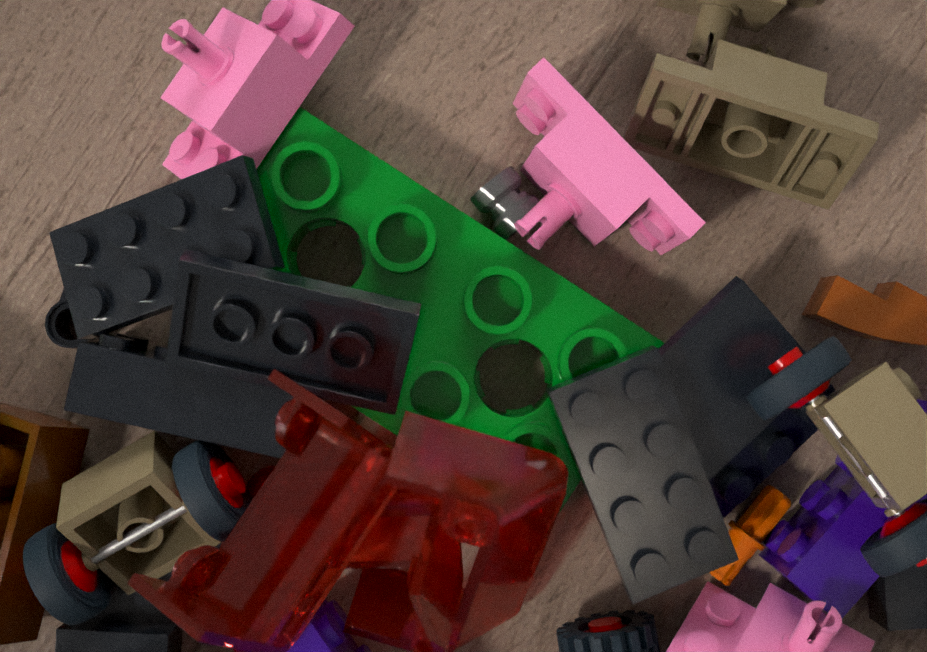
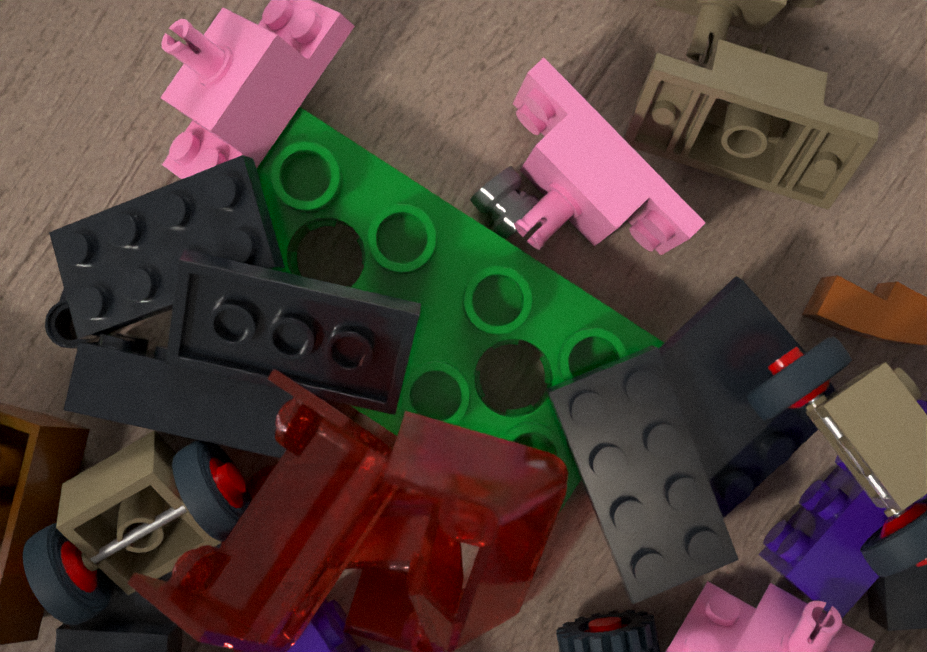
orange axle [709,485,791,587] -> none

